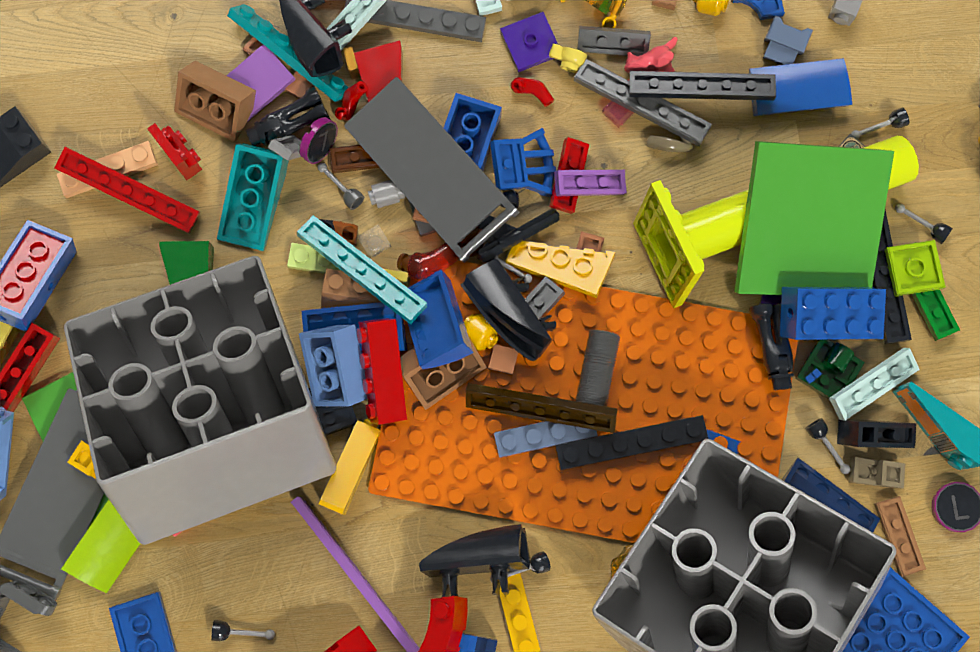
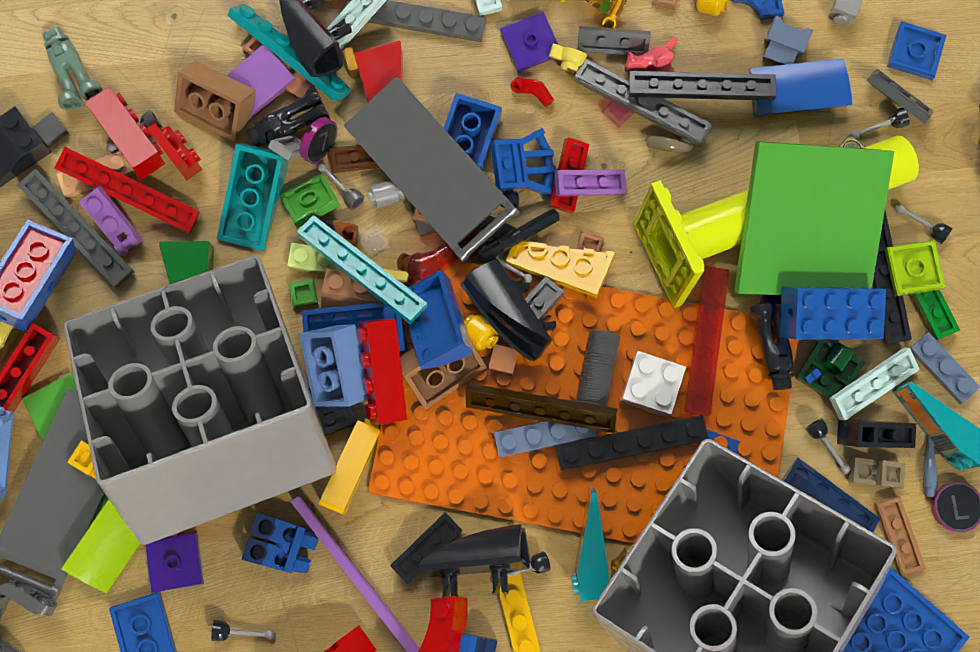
red arm [335,81,368,122] -> none
none -> dark grey plate [17,169,134,289]
none -> dark grey tile [33,112,69,147]
none -> sand green piece [43,27,103,110]
none -> medium lavender plate [79,186,143,256]
none -> brick [85,87,165,180]
none -> dark grey hinge [107,110,161,152]
none -> dark purple plate [146,533,204,593]
none -> blue hips [241,512,319,573]
none -> bright green tile [280,173,341,228]
none -> bright green tile [289,279,318,309]
none -> black plate [390,512,463,584]
none -> teal slope [571,487,610,602]
none -> white brick [620,351,686,418]
none -> clear red plate [684,266,730,416]
none -> dark grey tile [867,69,933,124]
none -> blue tile [887,21,946,80]
none -> sand blue plate [910,332,980,404]
none -> sand blue animal [923,436,937,497]

